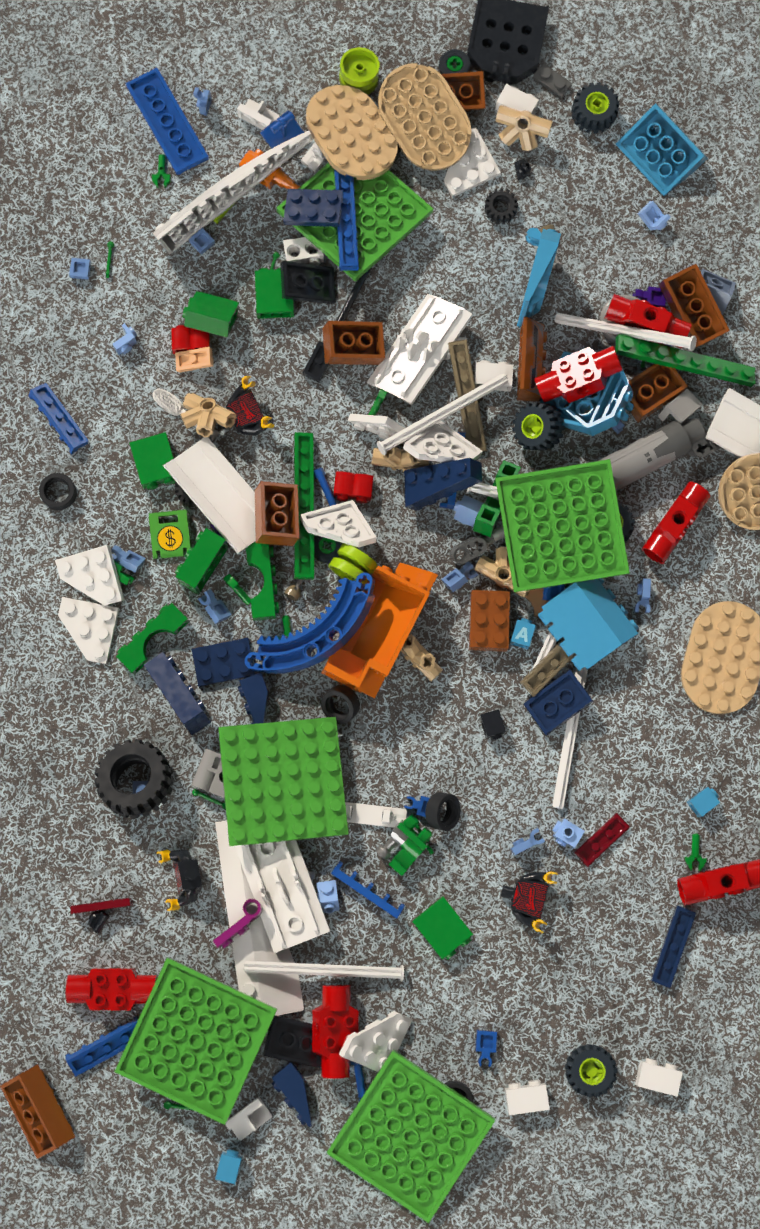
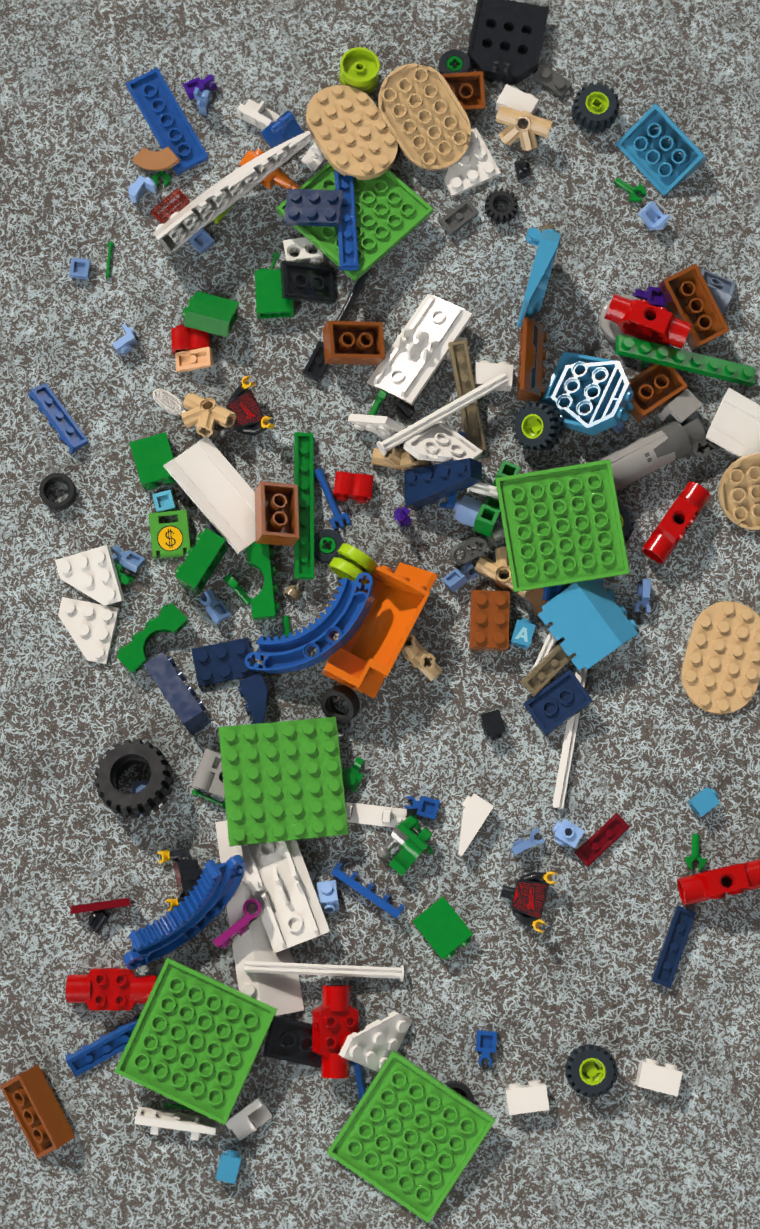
dark blue slope [272,1062,312,1127] -> none
white plate [300,500,376,548] -> none
black tyre [425,792,461,831] -> none
red brick [535,346,623,403] -> none
white axle [555,313,697,351] -> none
none -> blue gear [123,855,246,969]
none -> light blue bracket [128,175,157,203]
none -> medium nougat tile [132,146,181,171]
none -> white hinge [134,1107,218,1141]
none -> clear red tile [150,188,190,224]
none -> medium azure plate [152,490,176,513]
none -> dark purple plate [183,74,218,100]
none -> green plate [342,757,364,793]
none -> dark purple plate [393,506,413,529]
none -> black plate [396,400,415,420]
none -> dark grey plate [439,199,479,236]
none -> white slope [458,794,494,856]
none -> green bar [614,178,647,203]

